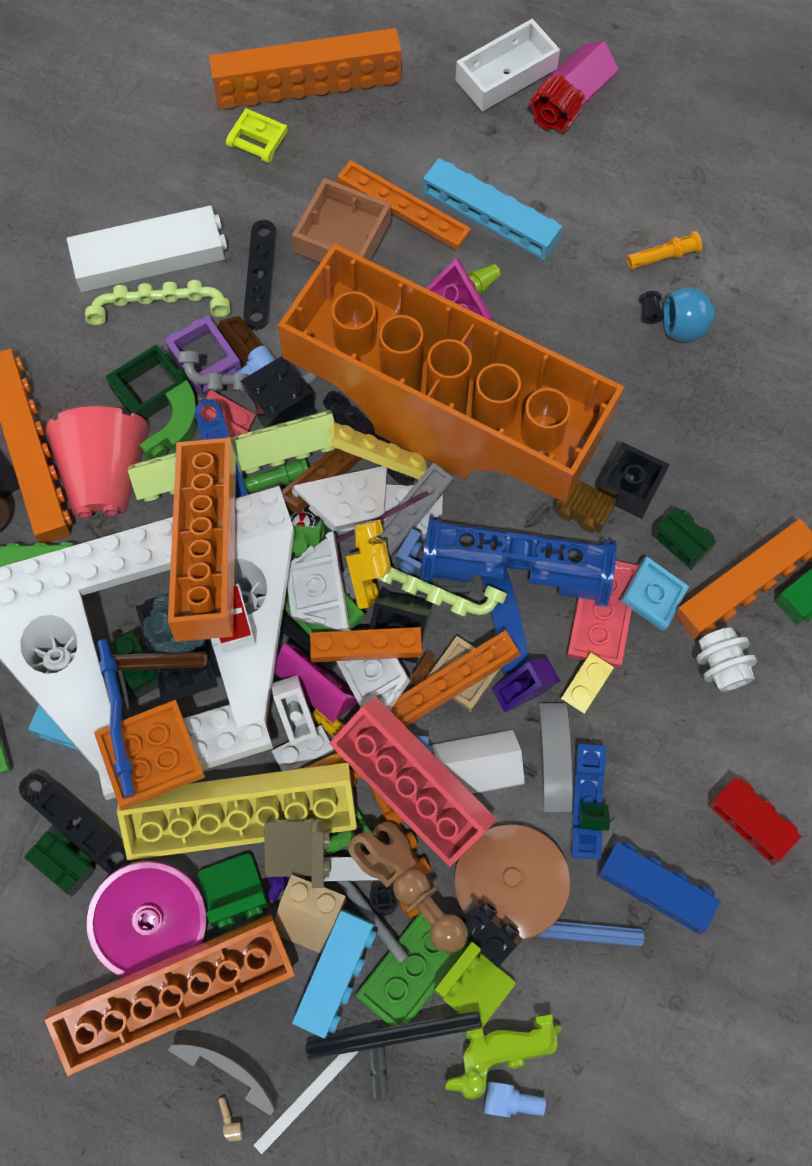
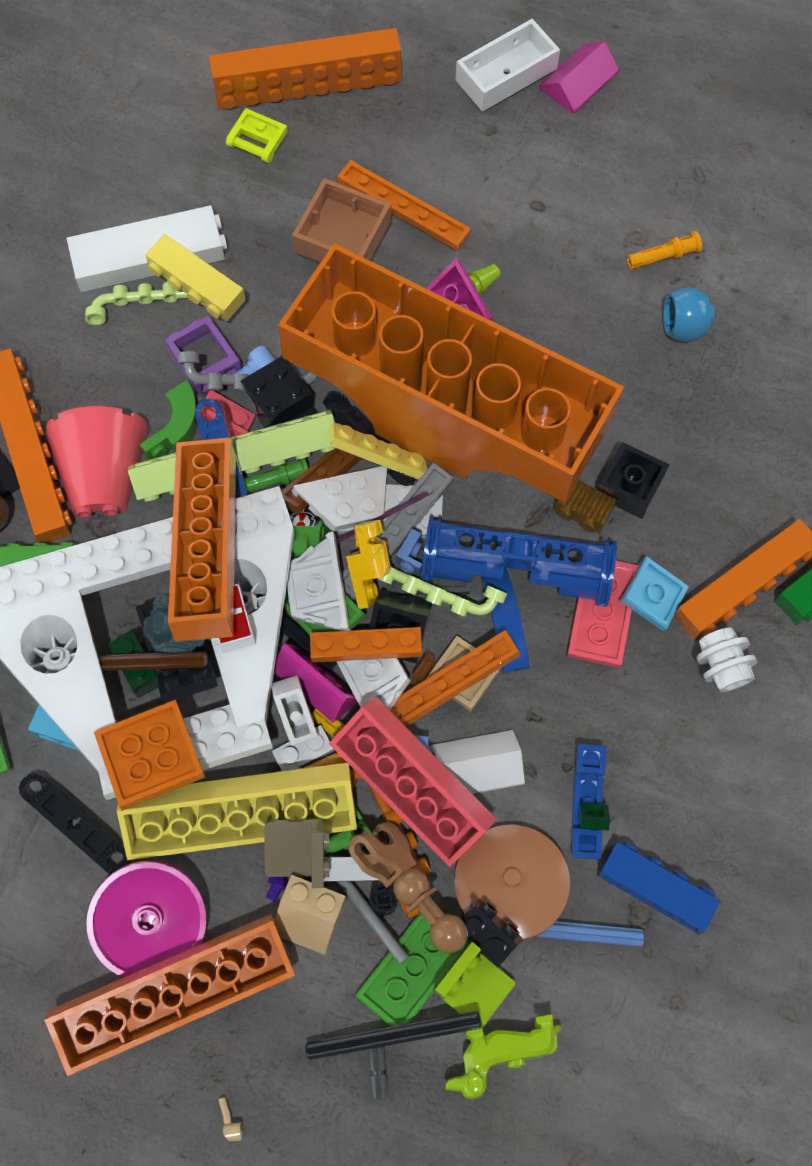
dark green brick [24,831,95,897] -> none
blue bar [97,639,135,798] -> none
dark green window [105,344,188,420] -> none
light grey slope [168,1045,276,1116] -> none
green bracket [197,854,269,929] -> none
reddish brown slope [217,316,264,367] -> none
black piece [243,220,276,331] -> none
white sticker [254,1051,359,1154] -> none
medium azure brick [292,910,377,1039] -> none
medium azure brick [423,158,562,261] -> none
light blue pin [484,1082,546,1118] -> none
dark purple slope [492,658,560,712] -> none
red brick [528,74,585,133] -> none
light grey slope [539,703,572,813] -> none
light yellow plate [561,652,614,714] -> none
black bush [639,291,664,324] -> none
dark green brick [652,507,717,570] -> none
red brick [709,777,802,865] -> none
none -> light yellow brick [145,233,245,322]

